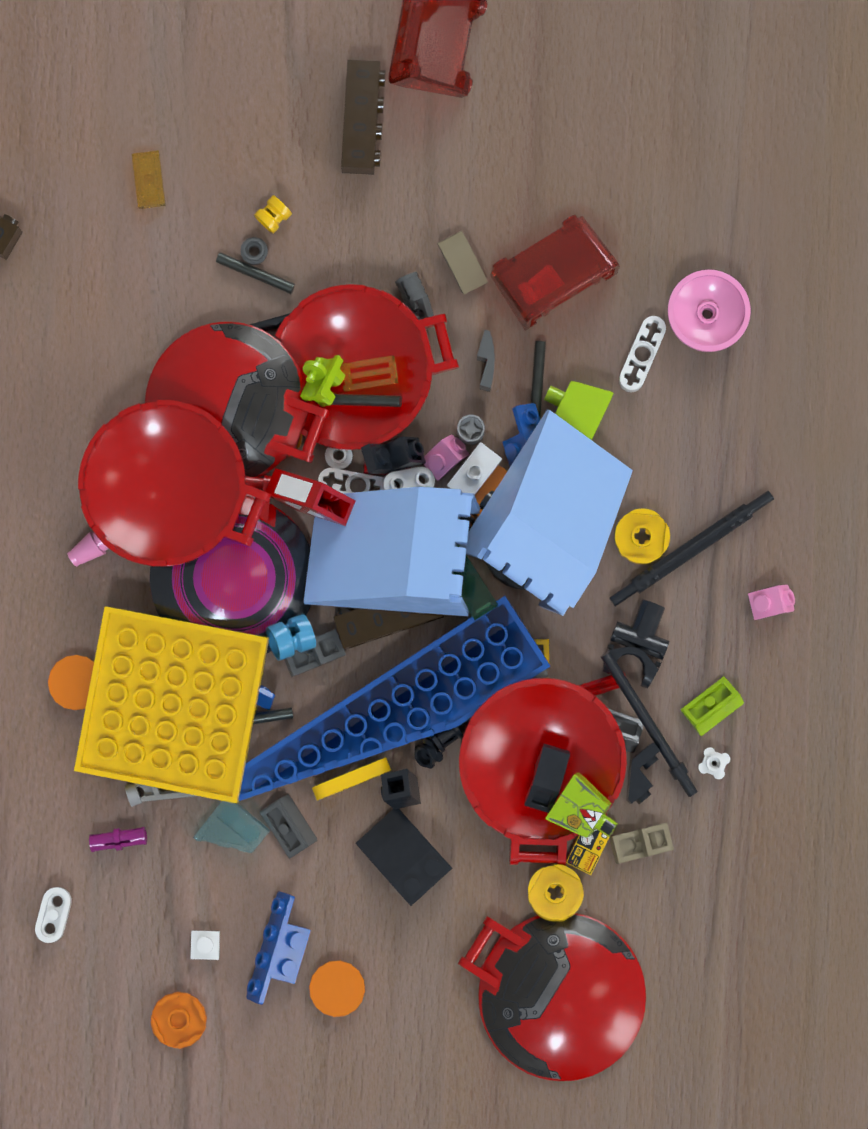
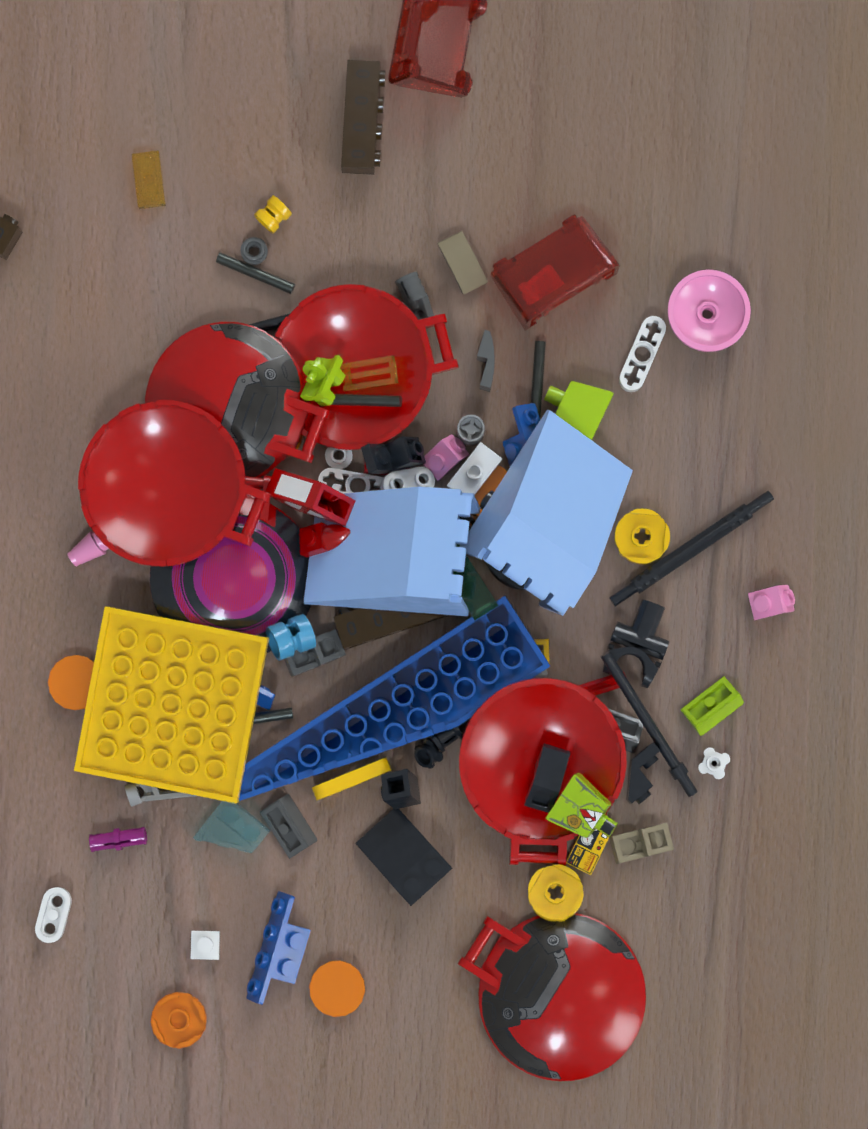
none -> red plate [299,522,351,557]

